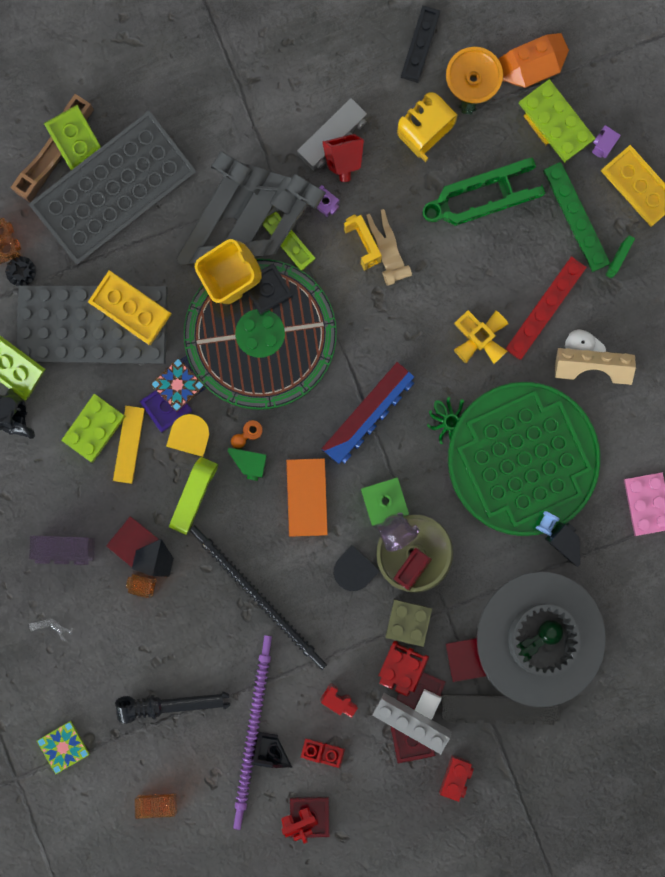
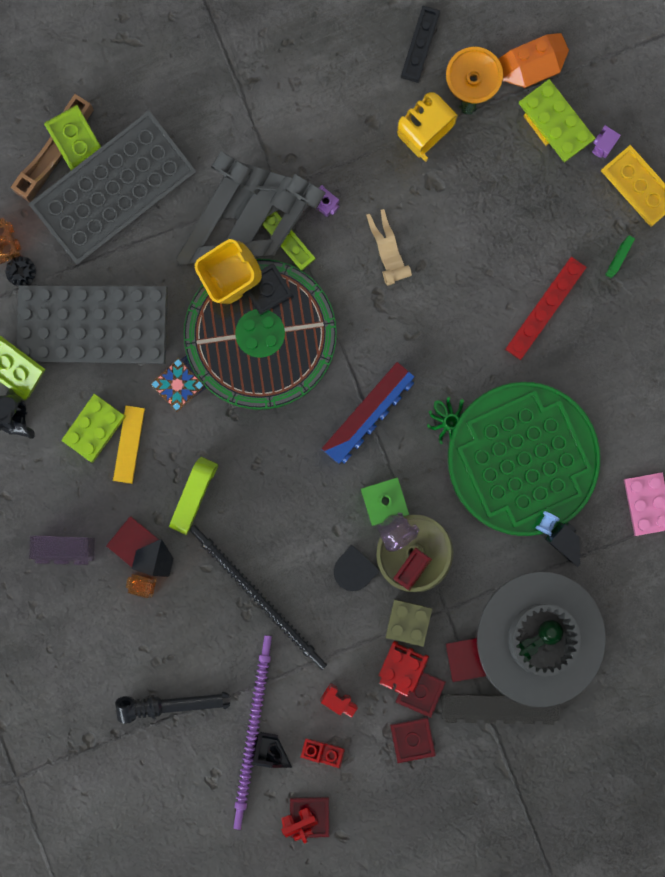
clear arm [29,619,73,641] -> none
tile [37,721,90,775] -> none
yellow tile [88,270,172,346] -> none
clear orange brick [135,793,177,819] -> none
dark purple tile [140,380,193,433] -> none
yellow tile [166,414,209,457] -> none
green slope [228,448,267,481] -> none
orange plate [231,420,262,449] -> none
orange tile [286,458,328,537] -> none
light grey brick [297,98,367,171] -> none
red torso [322,134,364,182] -> none
yellow panel [344,215,382,271] -> none
light grey brick [372,693,452,754] -> none
white tile [415,689,442,720] -> none
green piece [422,158,546,226] -> none
red brick [439,755,474,802] -> none
yellow brick [454,310,508,364] -> none
green plate [543,162,610,273] -> none
tan arch [555,348,636,385] -> none
white cap [565,329,606,352] -> none

